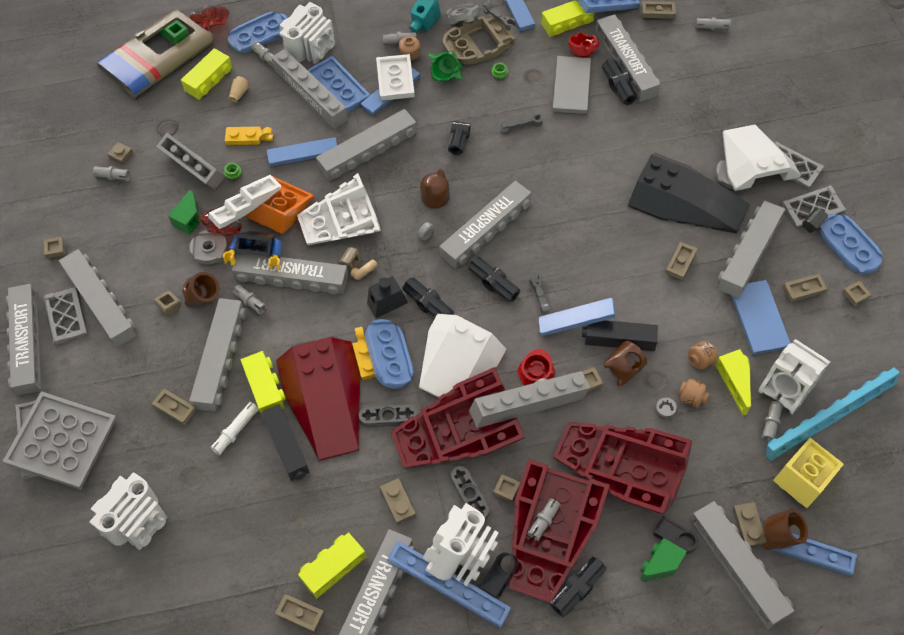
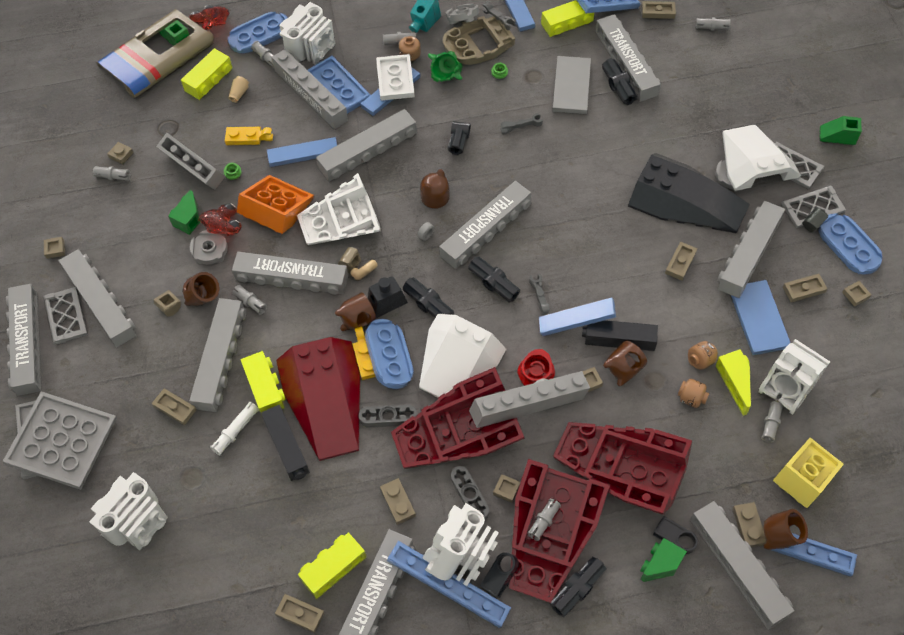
white slope [209,175,281,229] -> none
torso [223,231,282,271] -> none
red hair [568,32,600,58] -> none
light grey tile [656,398,677,419] -> none
medium azure plate [766,368,900,462] -> none
none -> reddish brown piece [335,292,376,331]
none -> green slope [820,116,862,145]

